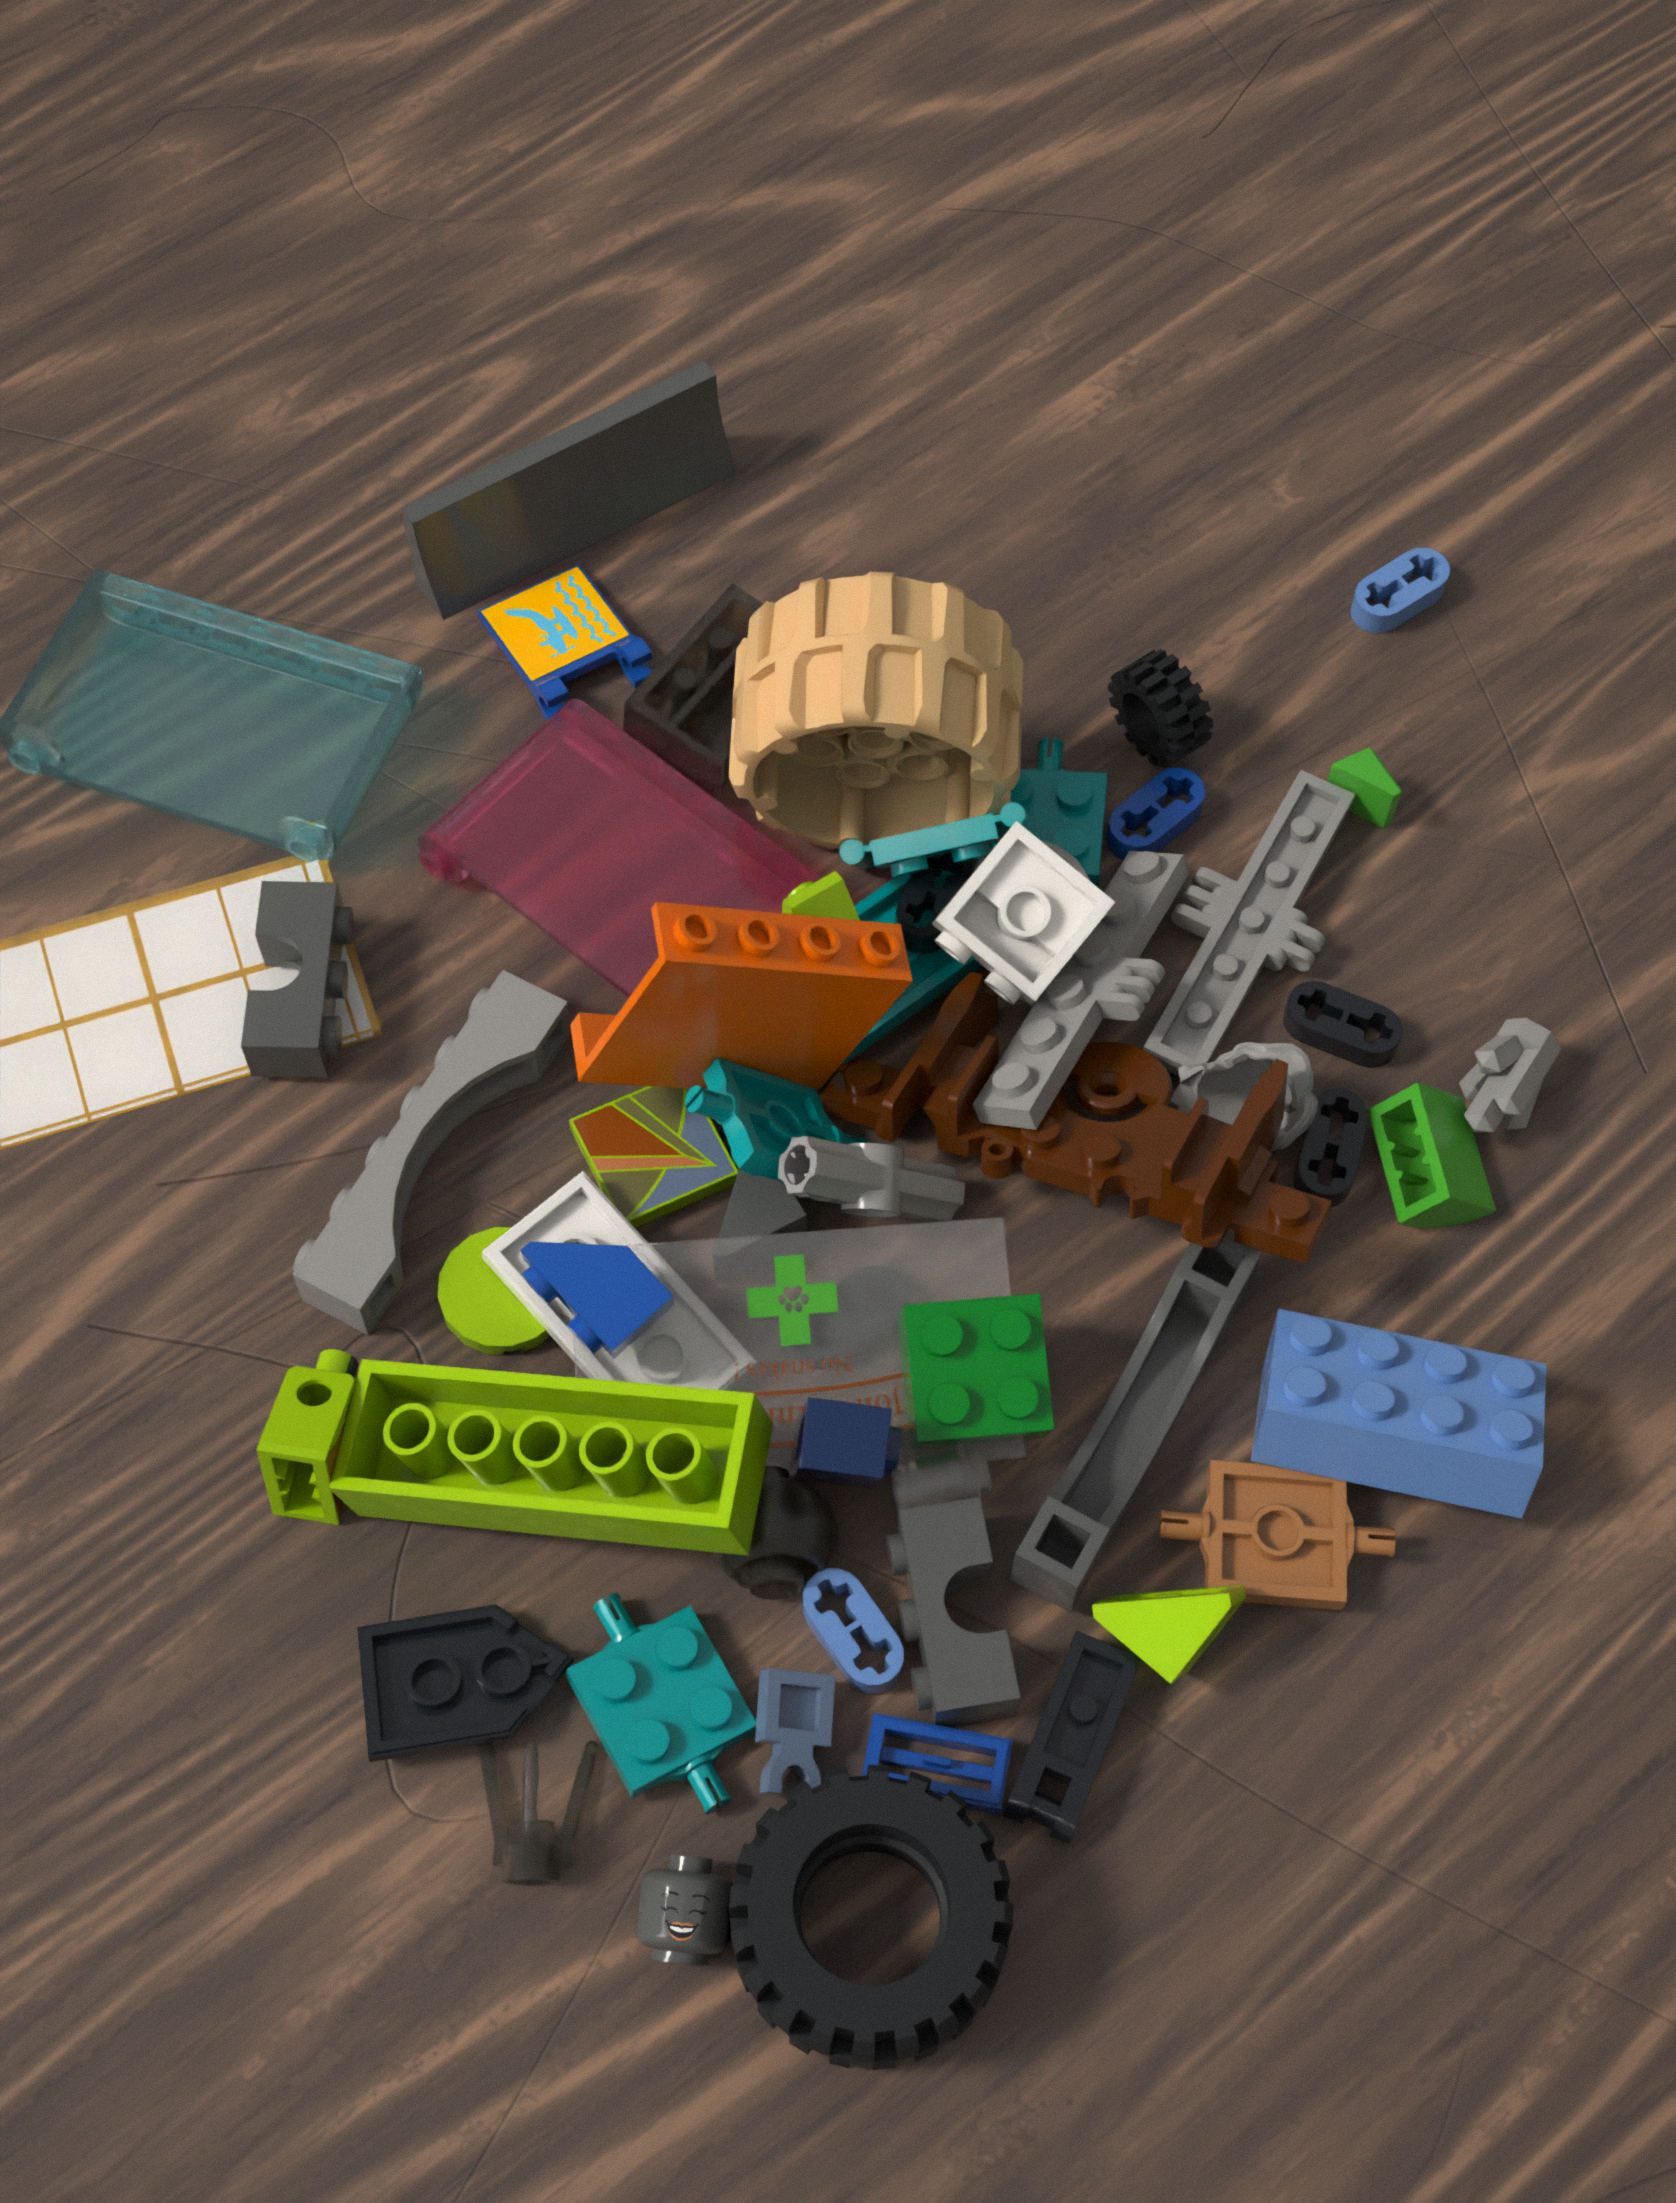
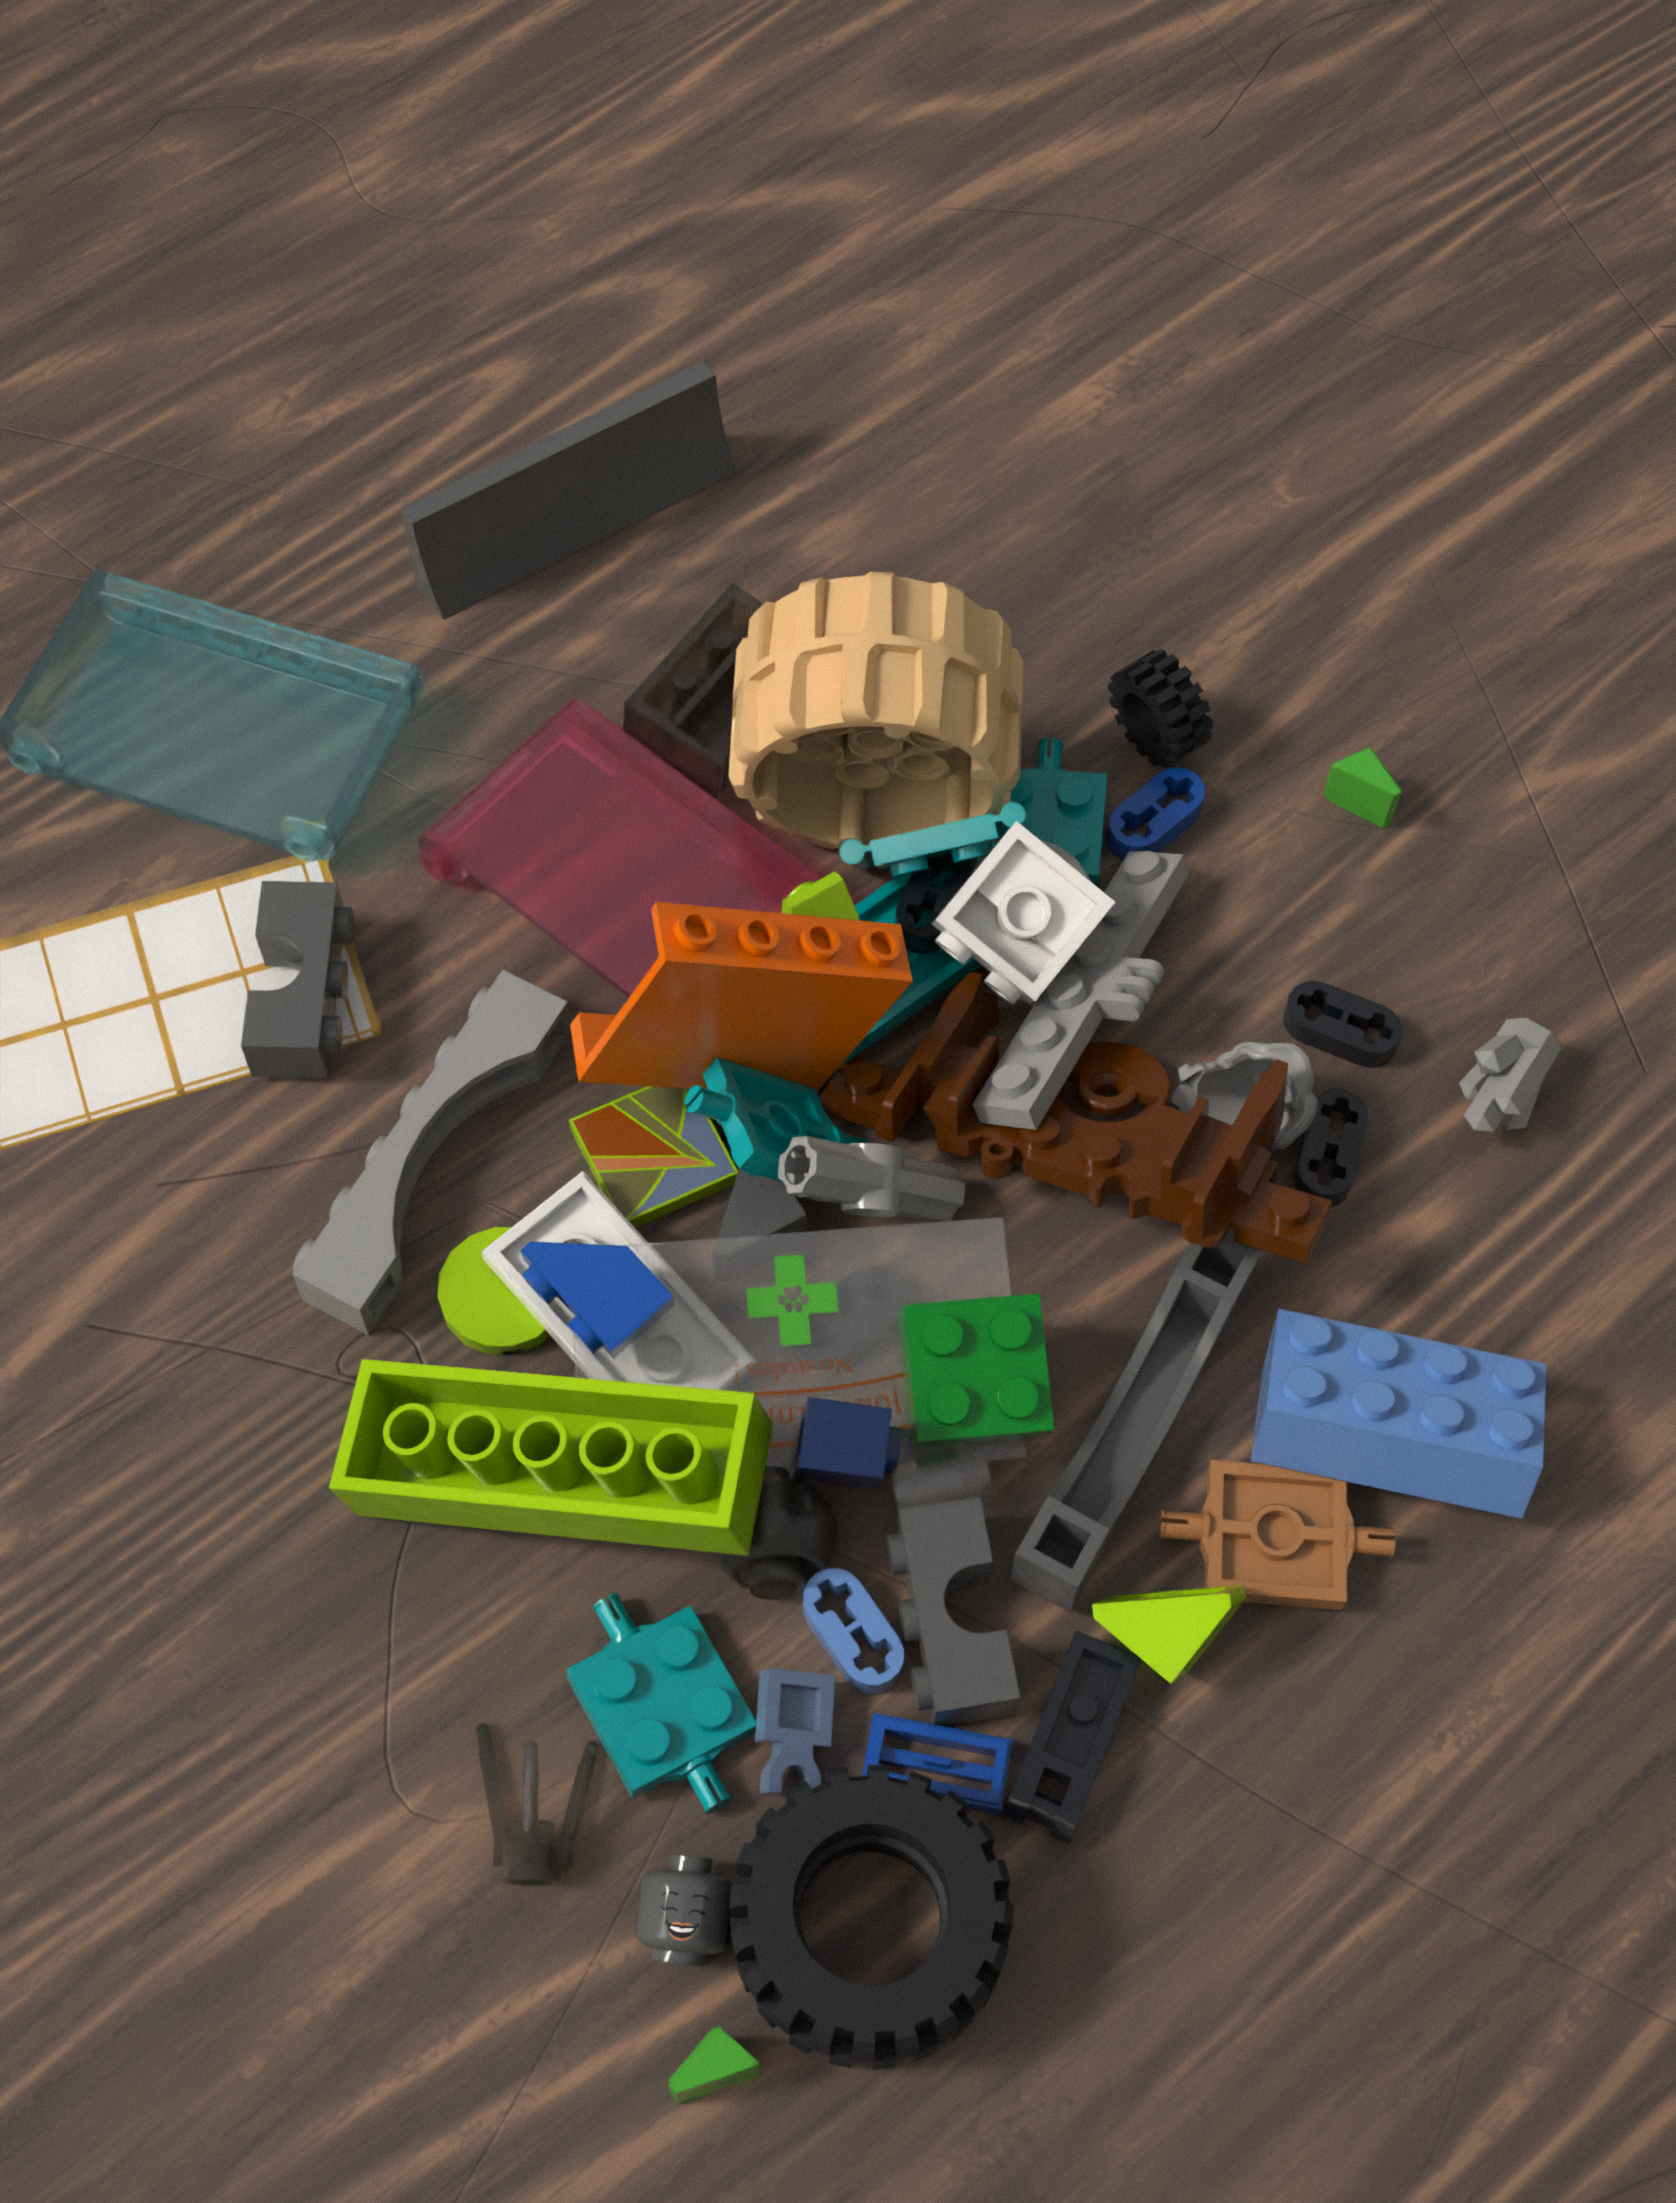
lime torso [256,1349,359,1525] -> none
black tile [357,1604,574,1762] -> none
flag [477,564,656,728] -> none
light grey hinge [1143,770,1355,1077] -> none
medium blue beam [1350,548,1450,633] -> none
bright green brick [1368,1082,1496,1228] -> none
none -> bright green slope [668,2026,761,2104]

